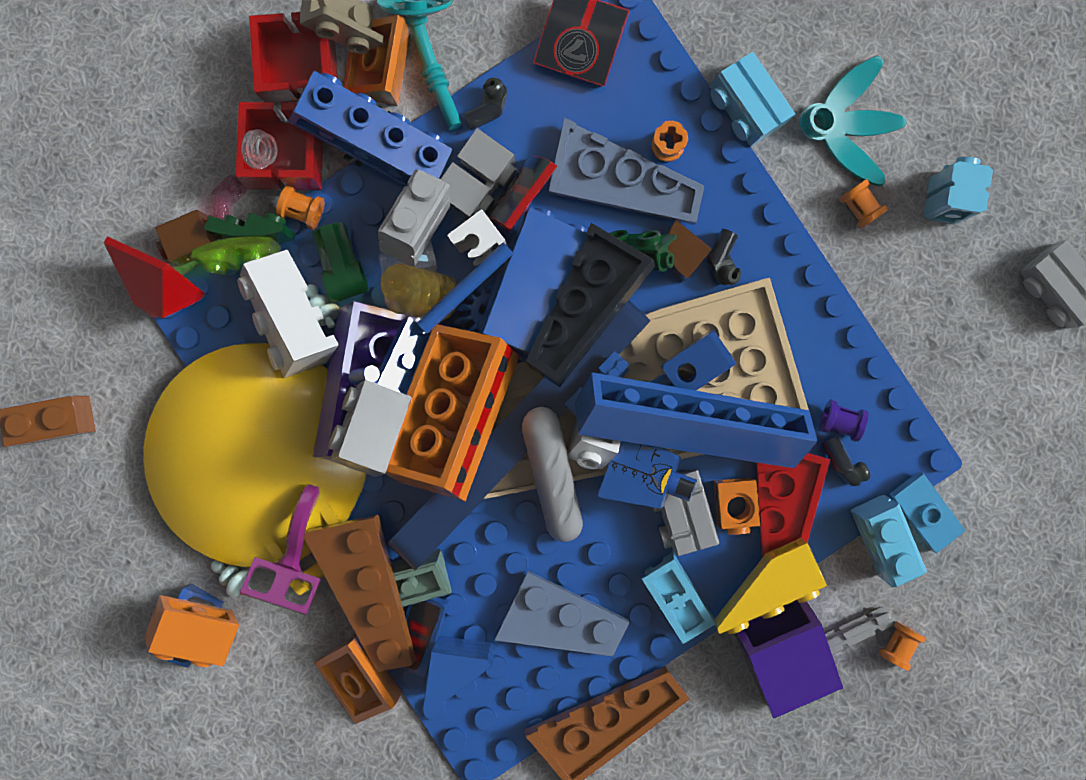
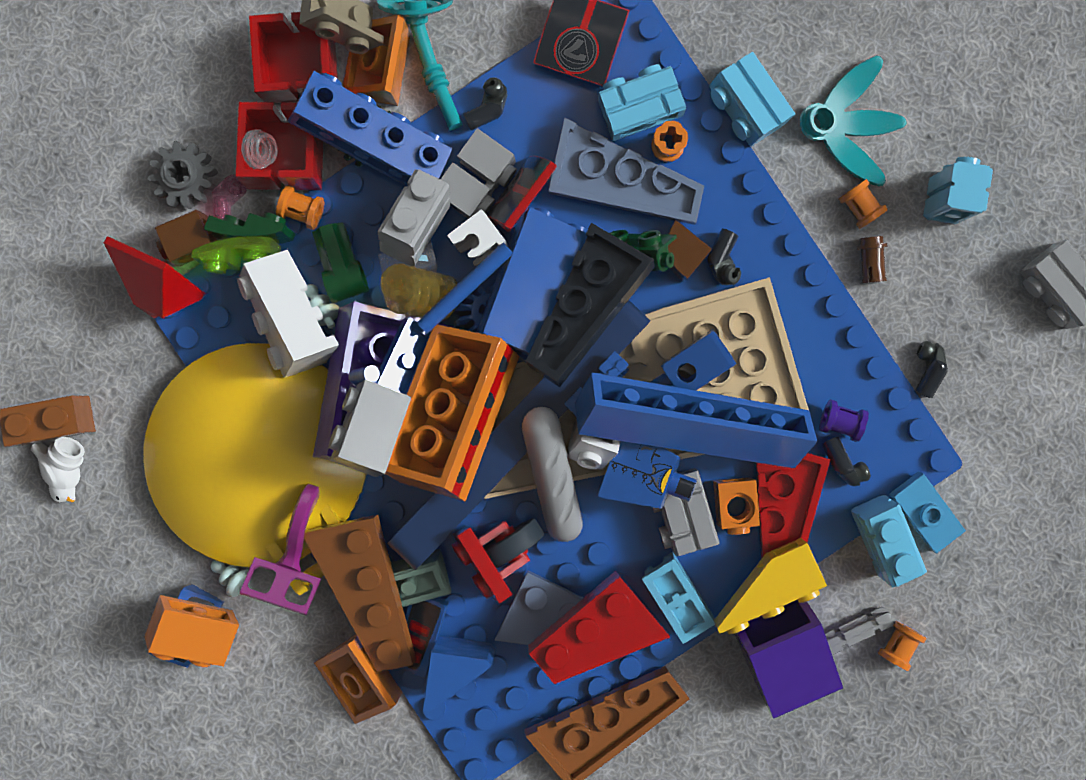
none -> white animal [30,437,85,502]
none -> dark grey gear [147,141,218,209]
none -> red plate [451,518,544,604]
none -> red wedge [528,571,670,684]
none -> medium azure brick [598,64,686,141]
none -> reddish brown pin [857,236,888,283]
none -> arm [915,341,948,398]

